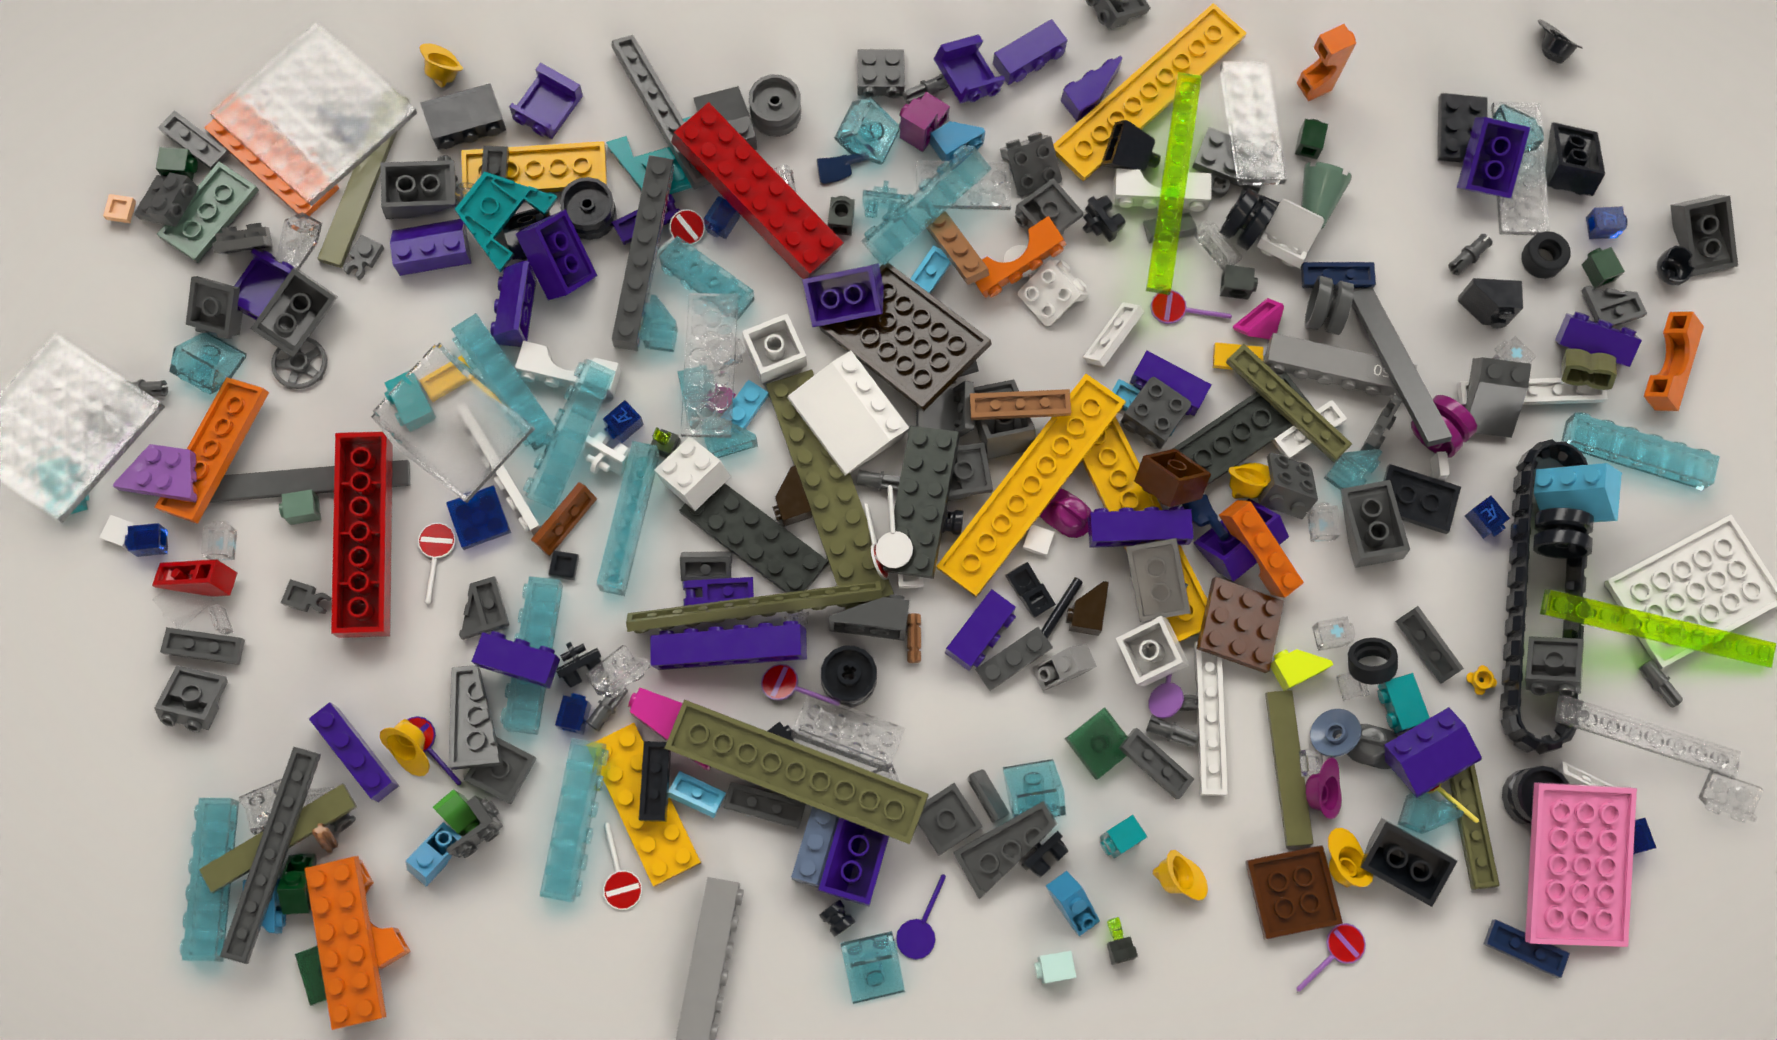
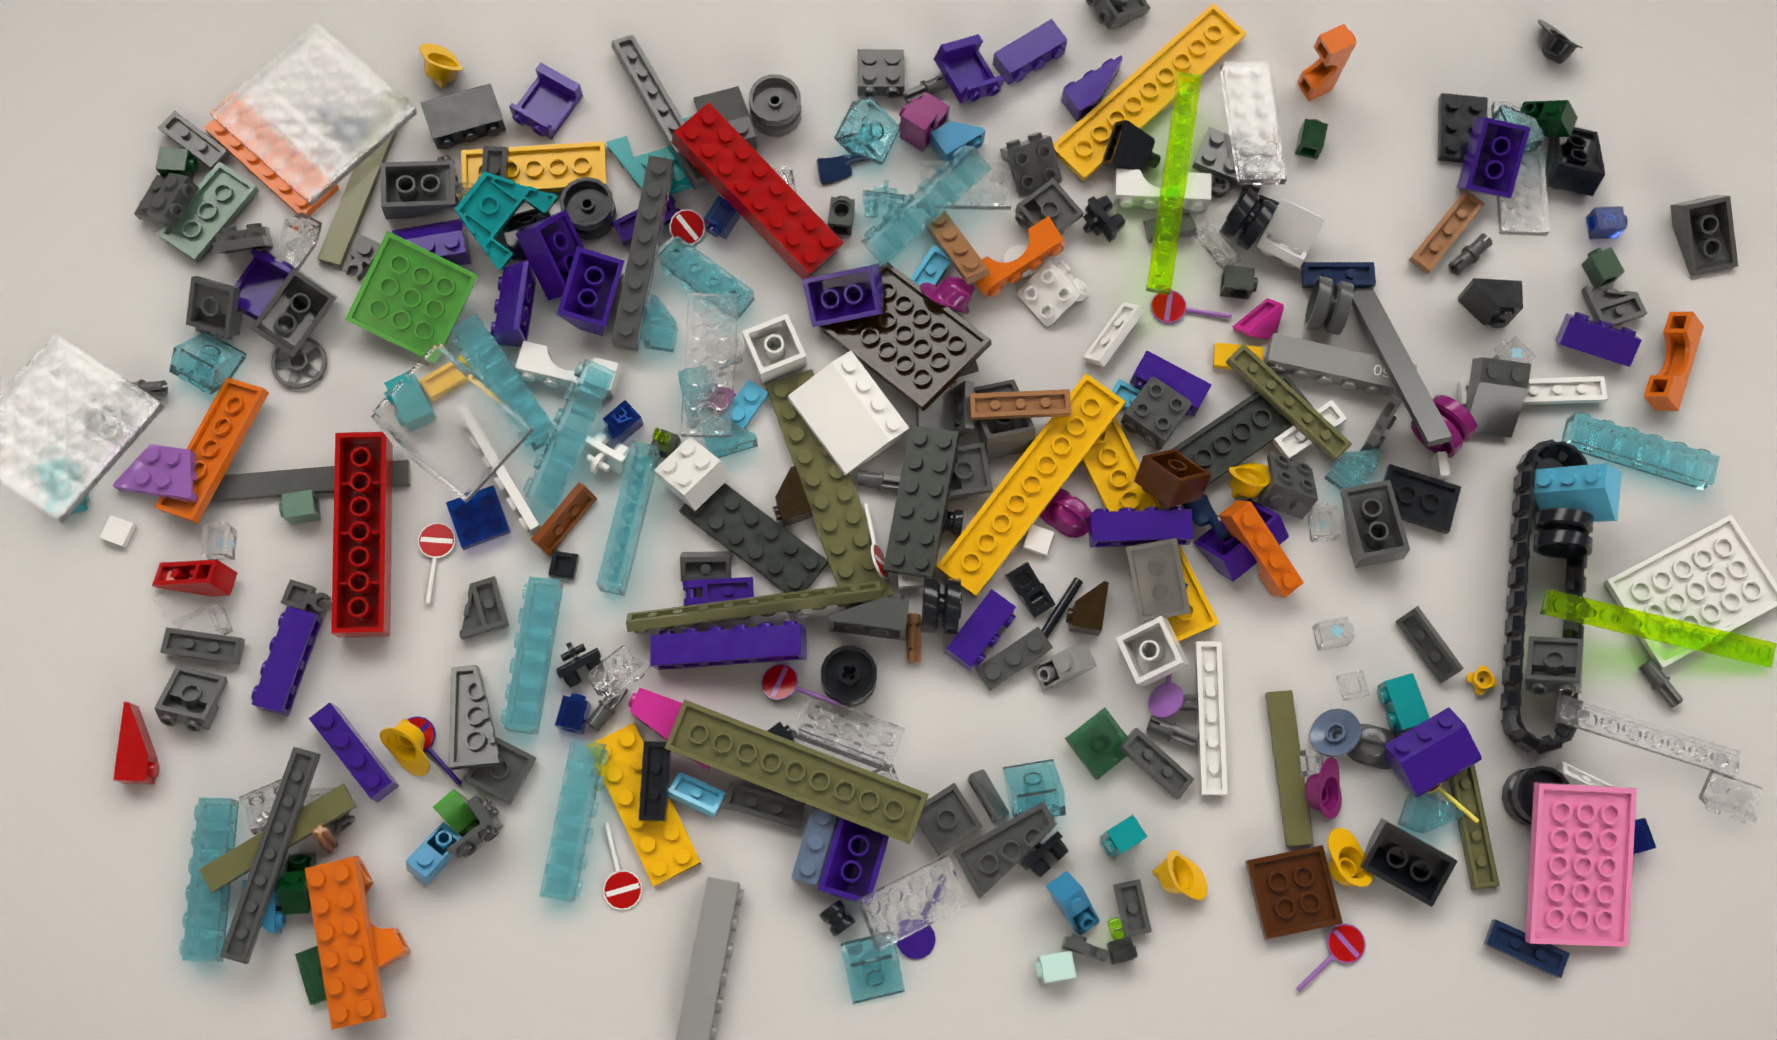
light nougat plate [103,194,136,223] -> none
clear blue brick [124,523,168,557] -> none
dark purple brick [471,631,560,689] -> none
white piece [875,485,913,568] -> none
reddish brown plate [1196,577,1284,673] -> none
neon yellow slope [1270,649,1334,691] -> none
sand green cone [1301,162,1352,229] -> none
black tyre [1348,637,1398,685] -> none
clear blue brick [1465,495,1511,539] -> none
black tyre [1522,231,1571,279] -> none
olive brick [1561,349,1617,390] -> none
black hair [1656,246,1695,285] -> none
none -> red slope [113,702,160,785]
none -> dark purple brick [251,606,323,717]
none -> bright green plate [345,231,479,363]
none -> dark purple slope [557,246,624,336]
none -> clear plate [857,856,968,950]
none -> magenta piece [920,276,975,314]
none -> black wheel [921,576,962,635]
none -> dark grey plate [1061,933,1110,962]
none -> dark grey plate [1113,879,1152,937]
none -> medium nougat plate [1409,190,1485,274]
none -> dark green slope [1516,100,1578,137]

